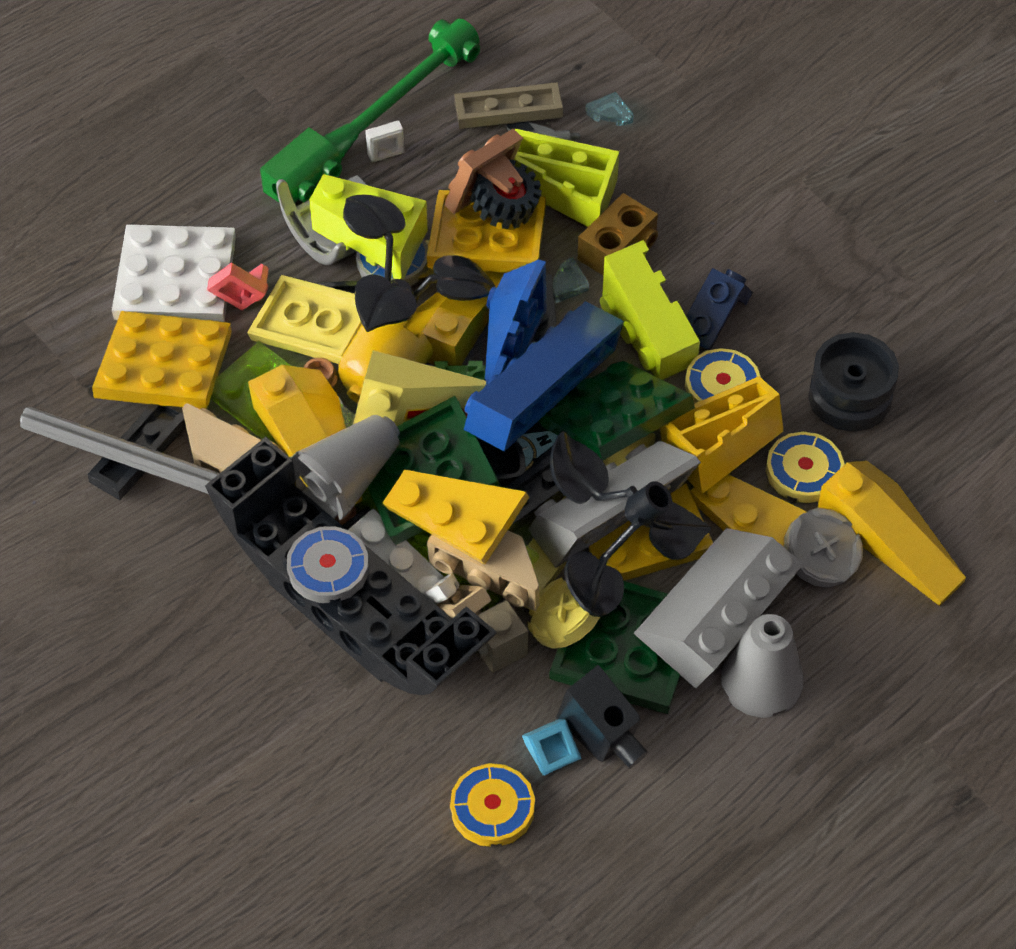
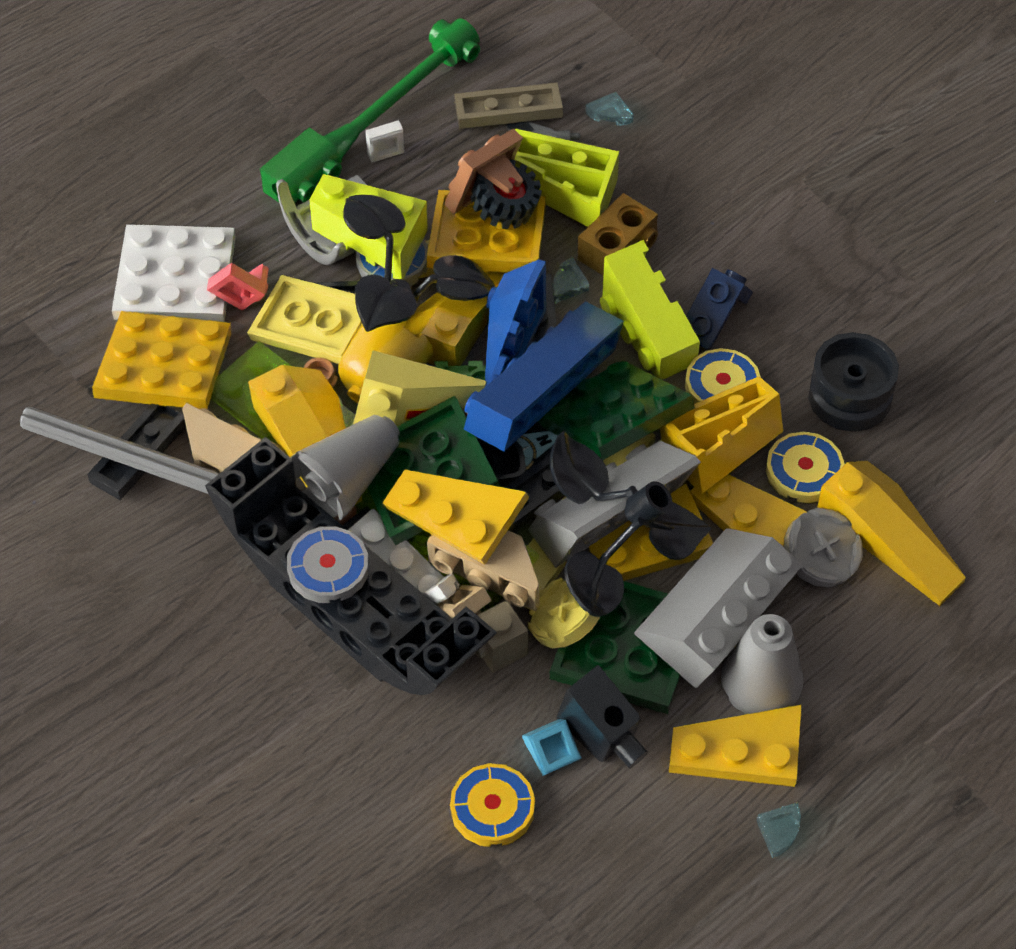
none -> yellow wing [669,705,801,787]
none -> clear light blue tile [756,802,801,858]

